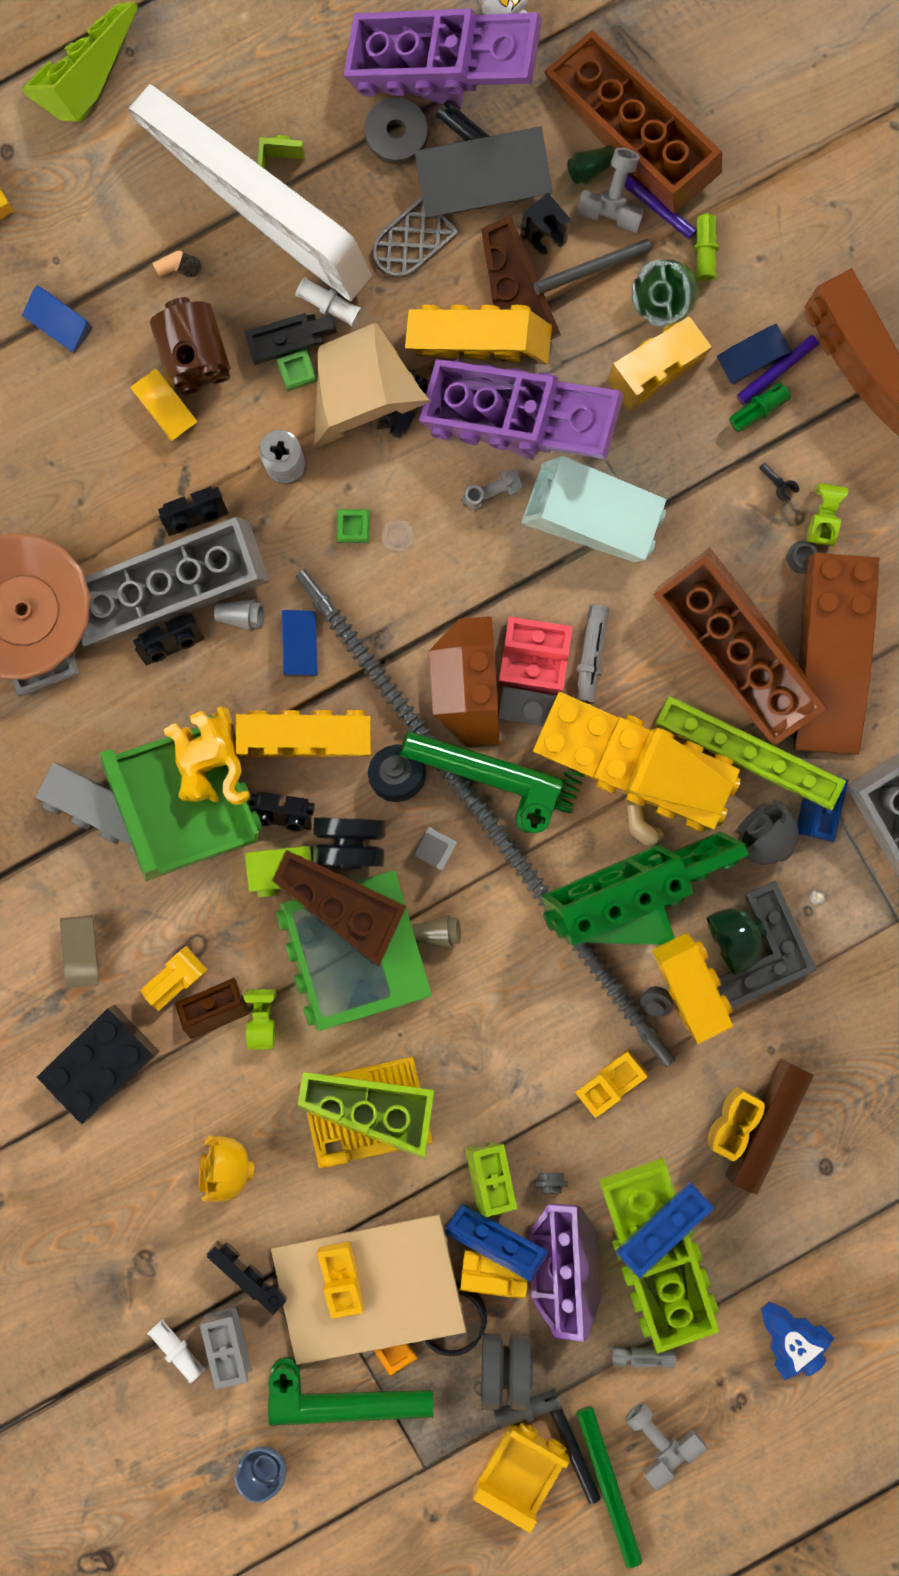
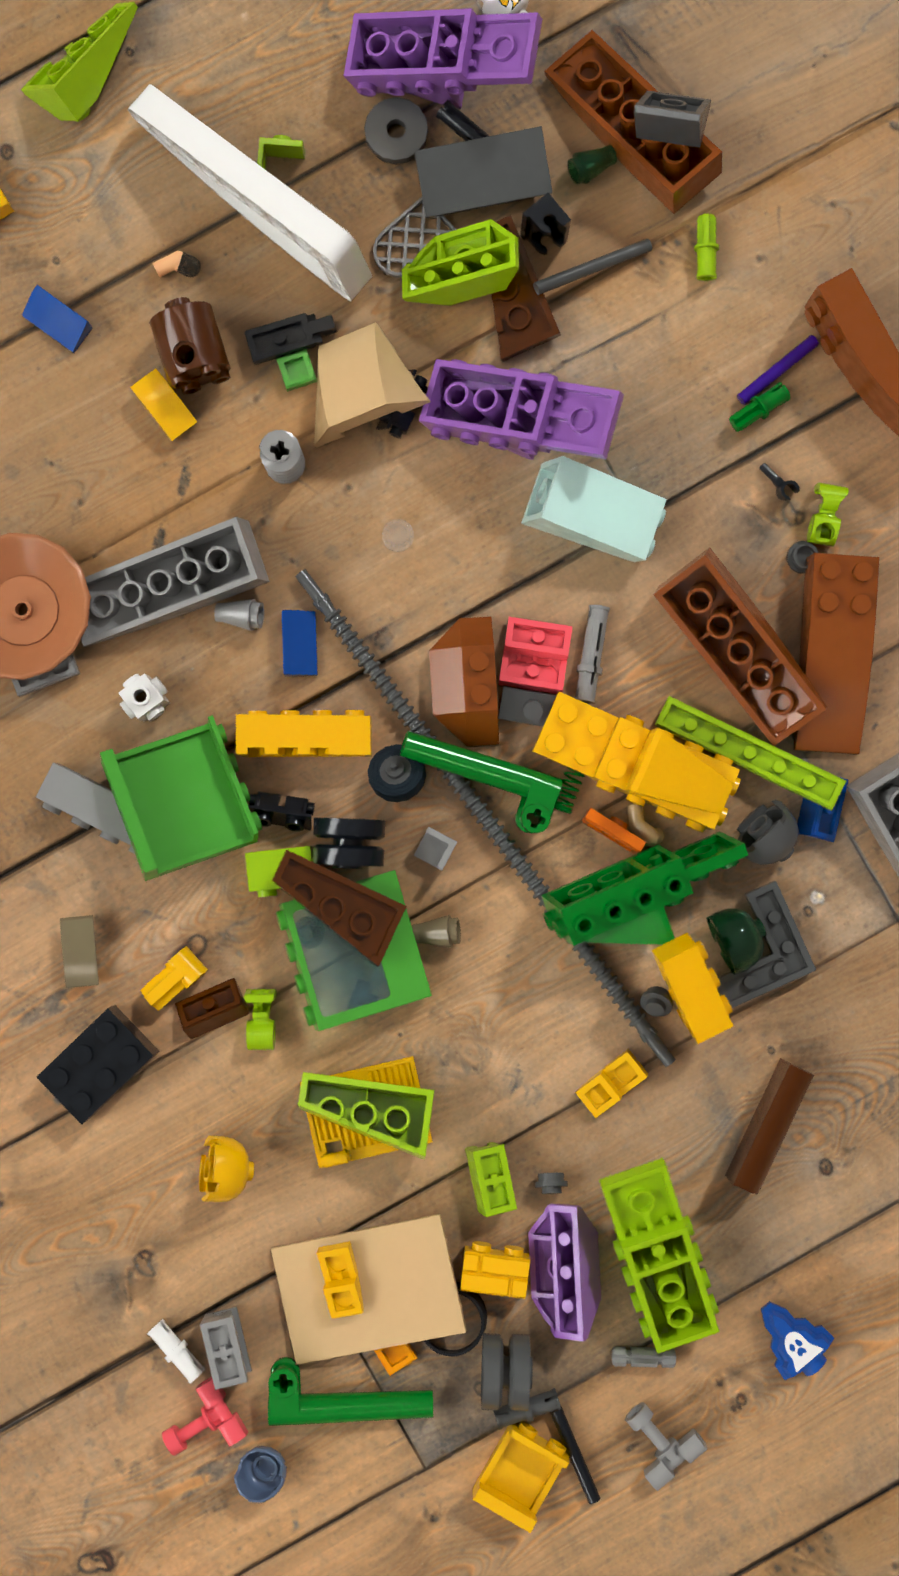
black hinge [133,613,204,666] -> none
black hinge [158,486,229,536] -> none
yellow animal [163,707,250,805] -> none
black hinge [207,1240,287,1315] -> none
white pin [295,277,361,327] -> none
bright green tile [337,509,370,543] -> none
yellow wedge [405,305,552,364] -> none
blue tile [445,1204,548,1282] -> none
light grey bar [461,470,522,511] -> none
light grey bar [576,148,644,233] -> none
green axle [577,1406,642,1568] -> none
yellow wedge [608,316,712,411] -> none
blue tile [616,1181,715,1279] -> none
dark purple bar [624,173,697,240] -> none
clear green cylinder [632,259,698,326] -> none
yellow brick [707,1087,764,1162] -> none
dark blue slope [717,323,792,385] -> none
none -> white brick [119,673,170,722]
none -> coral bar [162,1376,248,1456]
none -> lime wedge [402,219,519,306]
none -> orange plate [582,808,646,855]
none -> dark grey slope [634,90,711,147]

